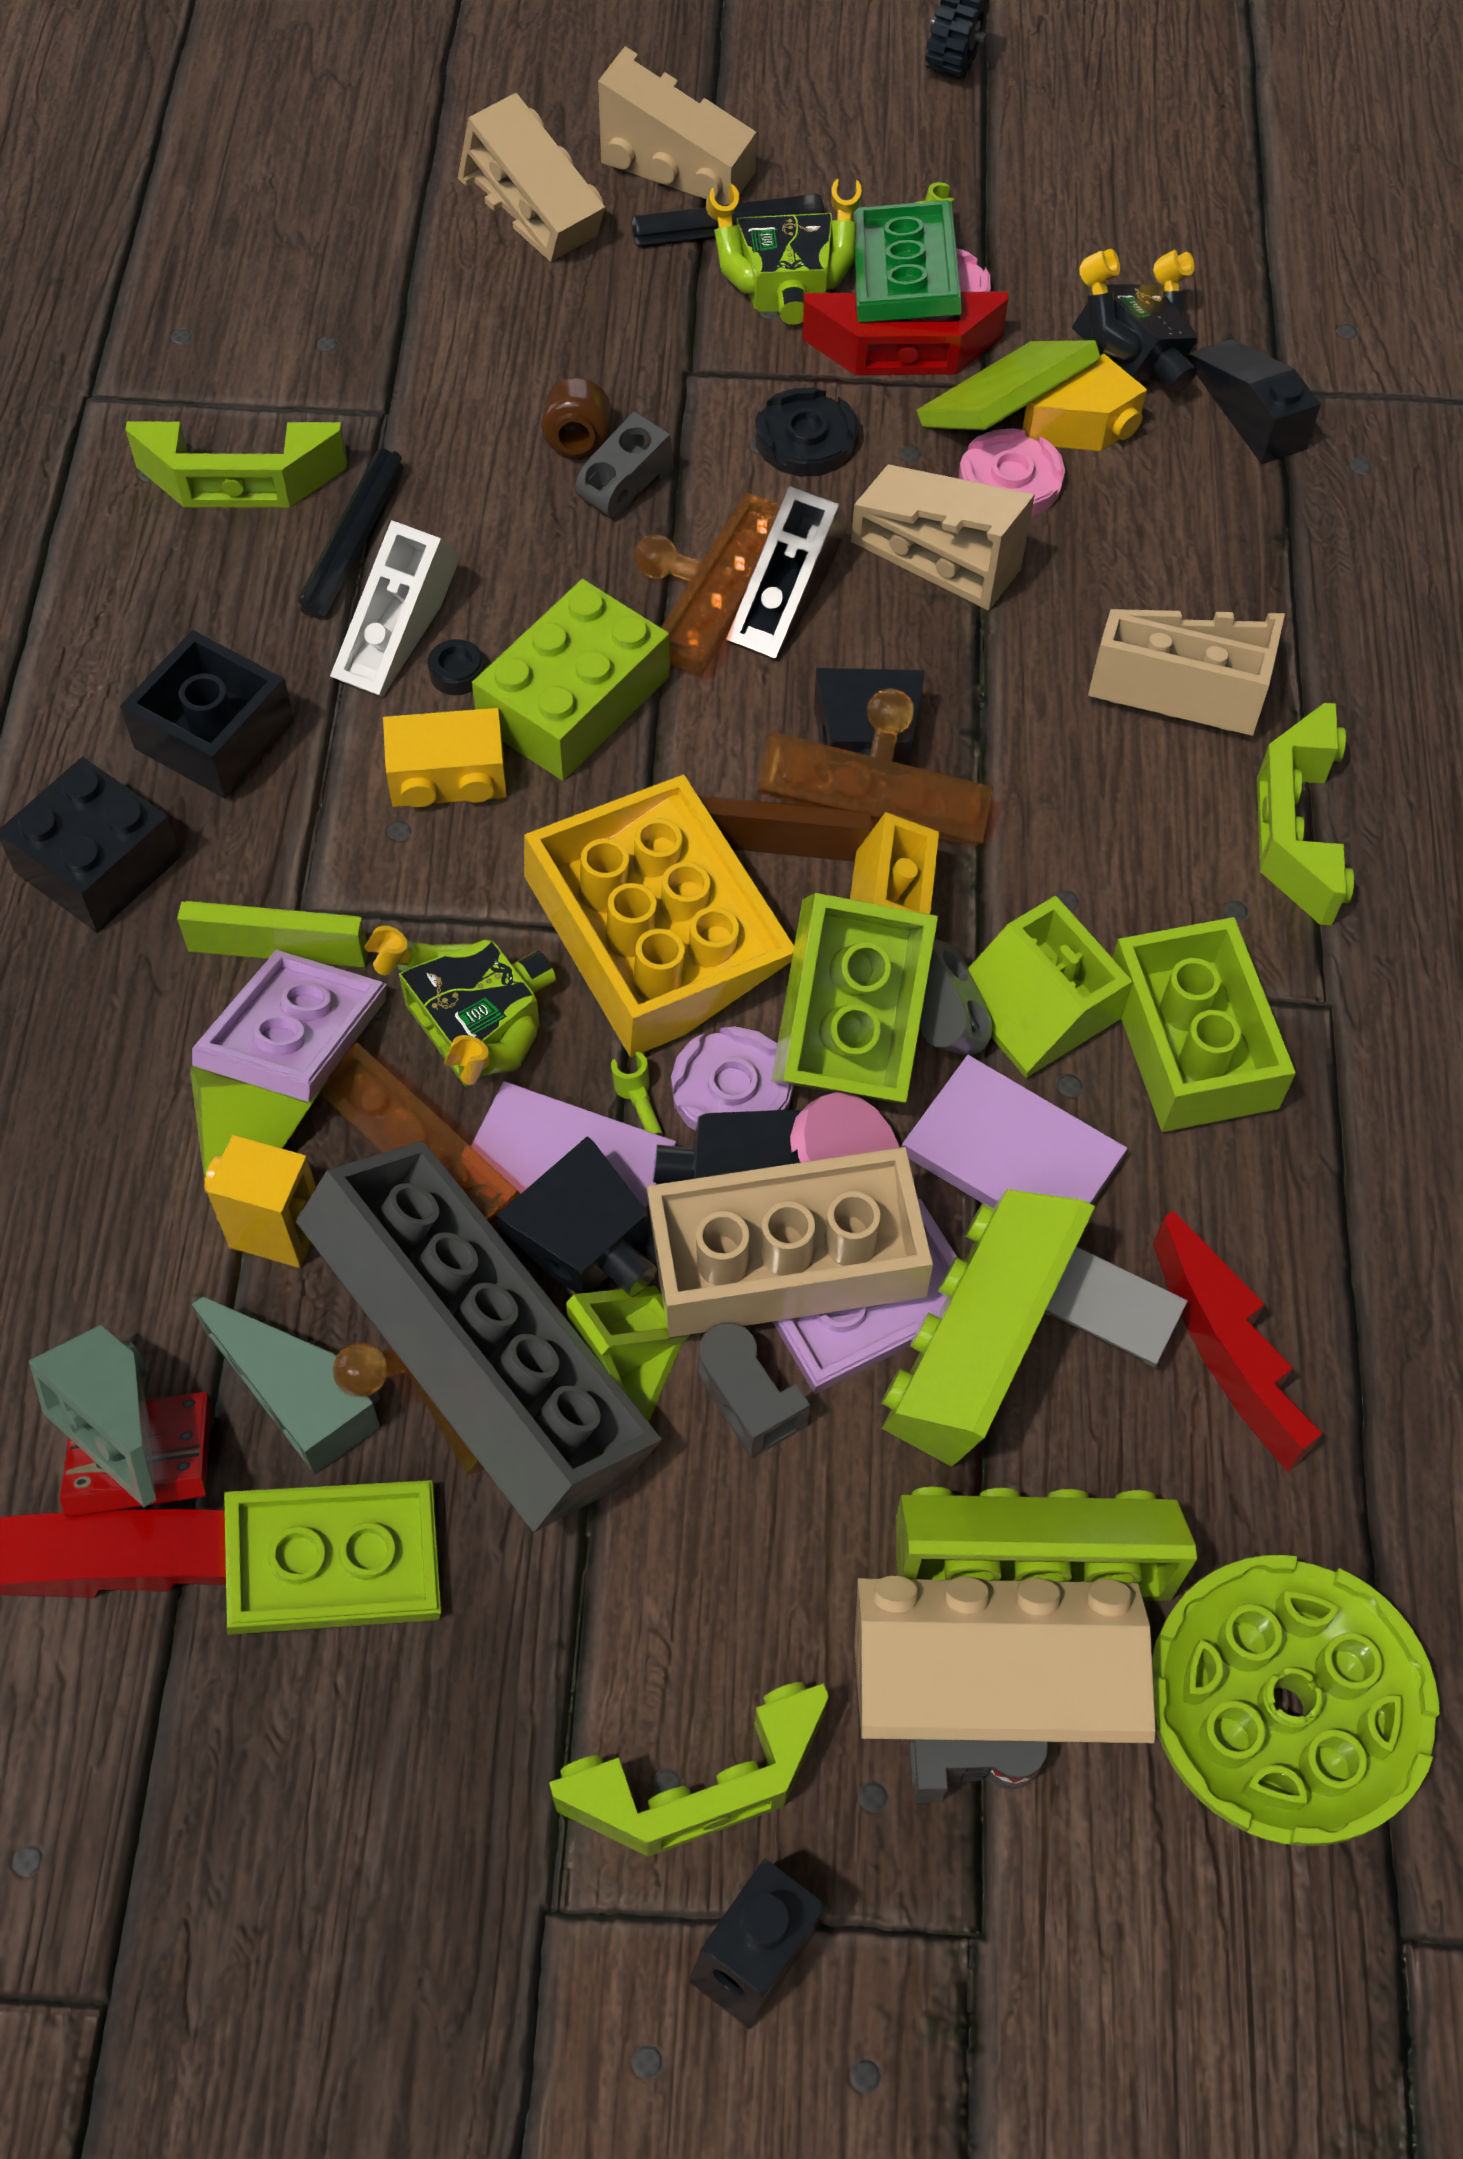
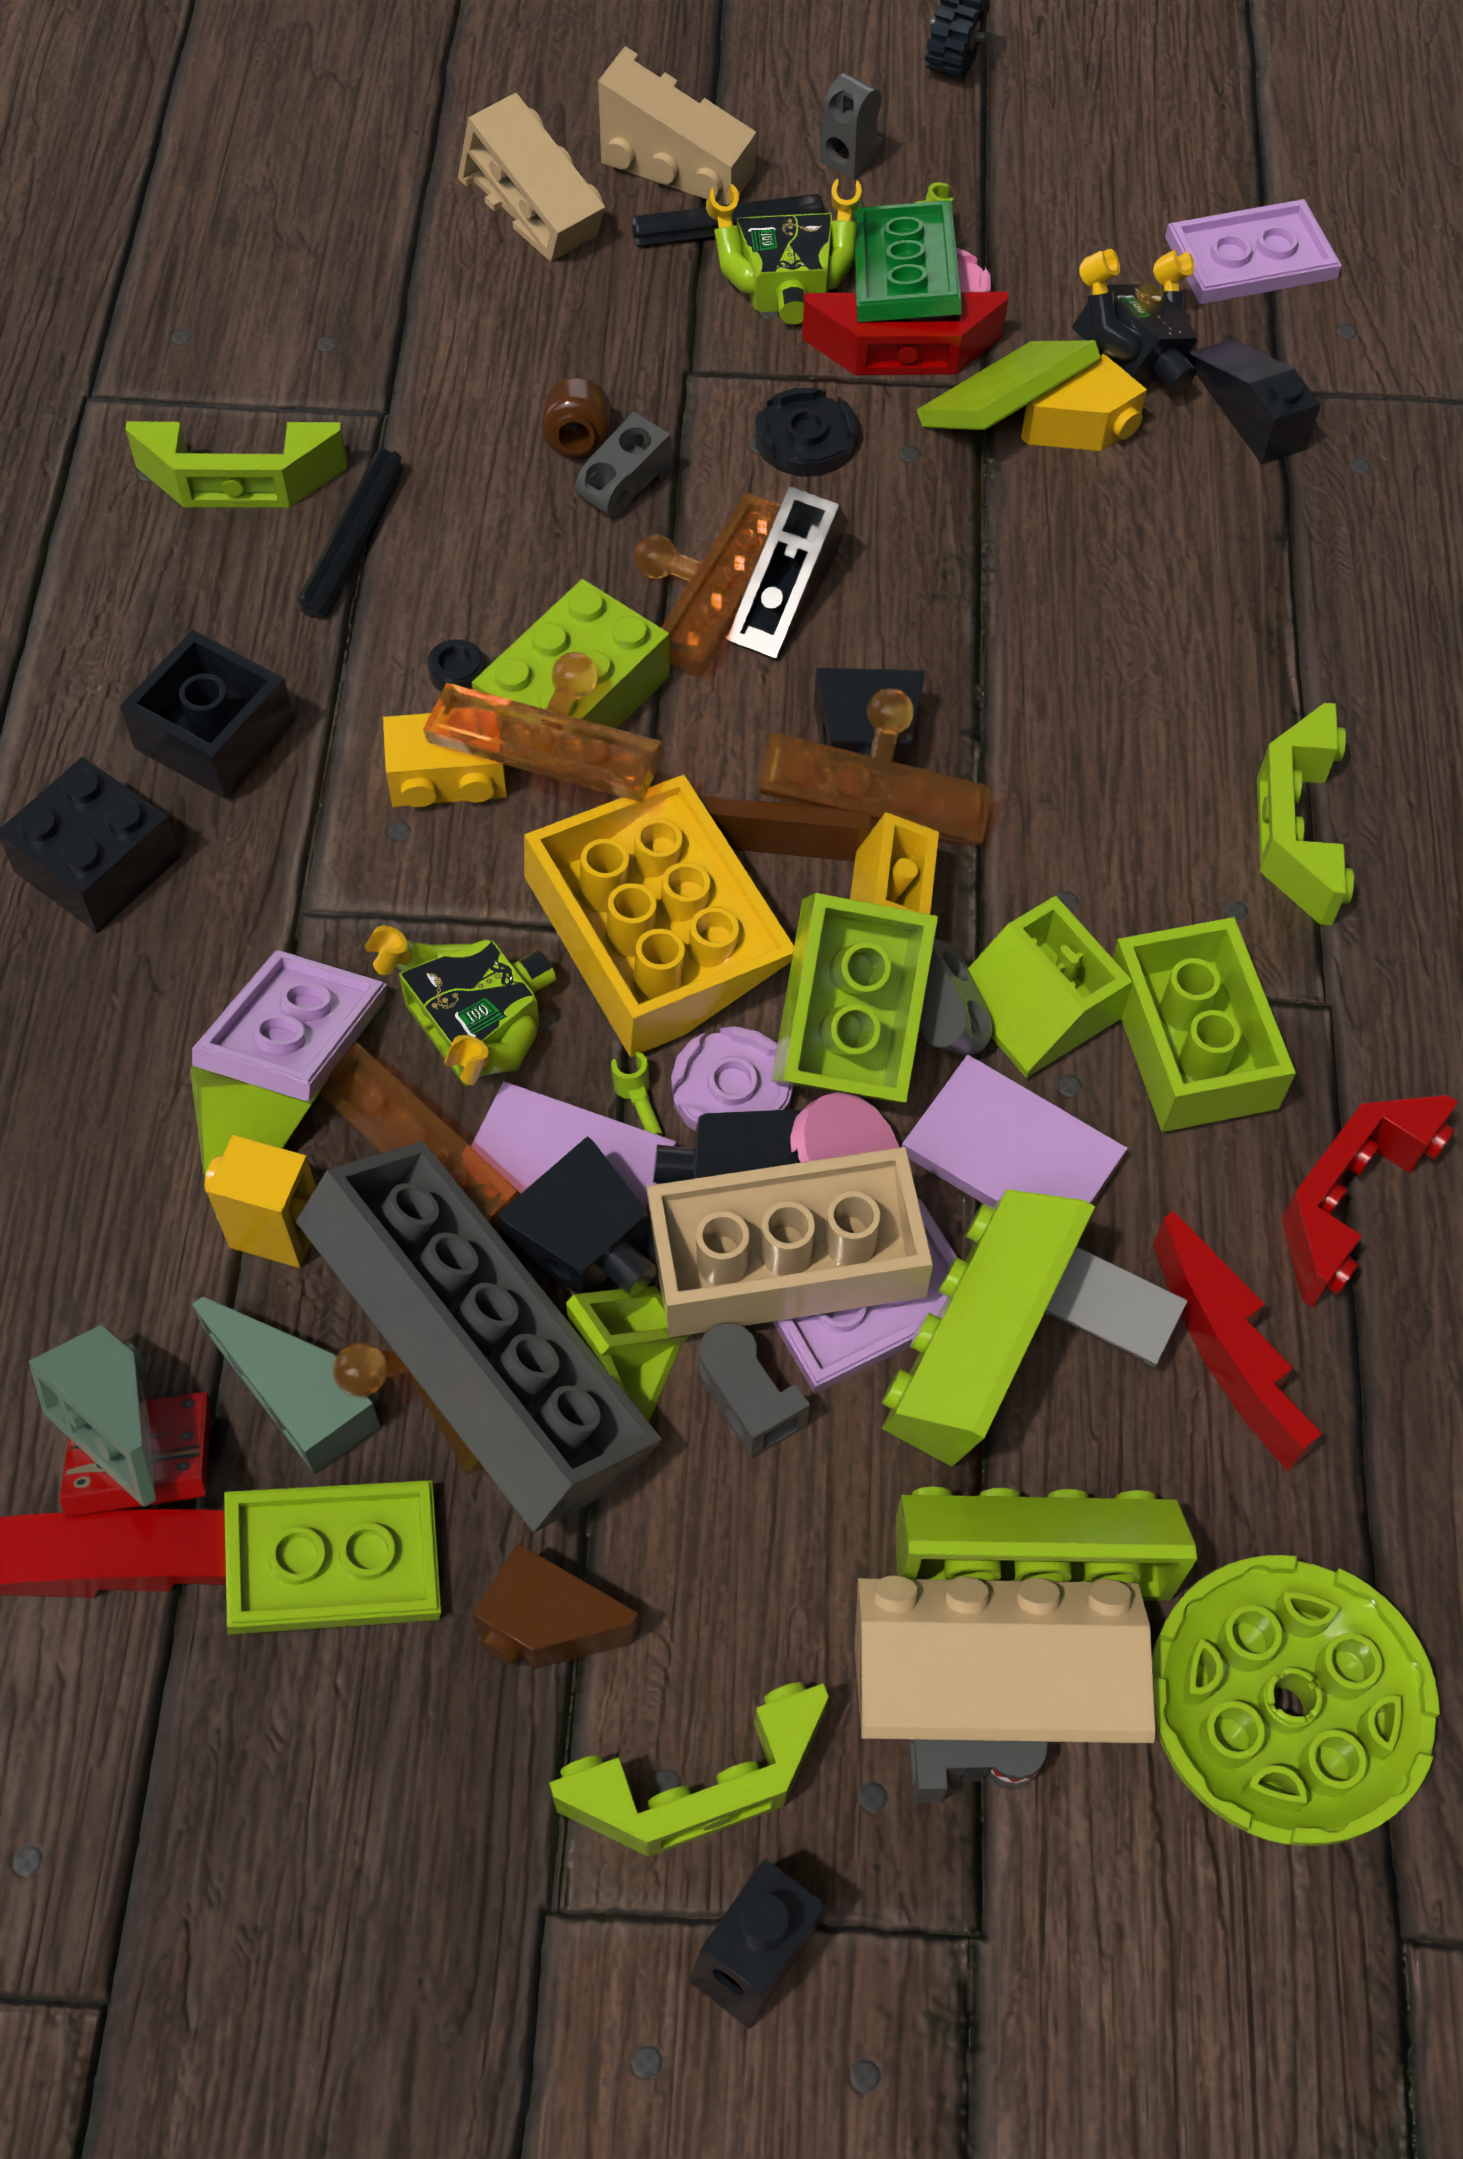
lime tile [177,901,368,968] -> none
white slope [330,520,461,697] -> none
tan wedge [851,464,1035,611] -> none
bright pink tile [958,428,1065,517] -> none
tan wedge [1088,609,1285,736] -> none
none -> clear orange plate [423,652,664,802]
none -> reddish brown slope [472,1543,639,1669]
none -> dark grey leg [819,73,883,180]
none -> lavender tile [1165,199,1342,305]
none -> red slope [1281,1095,1458,1308]

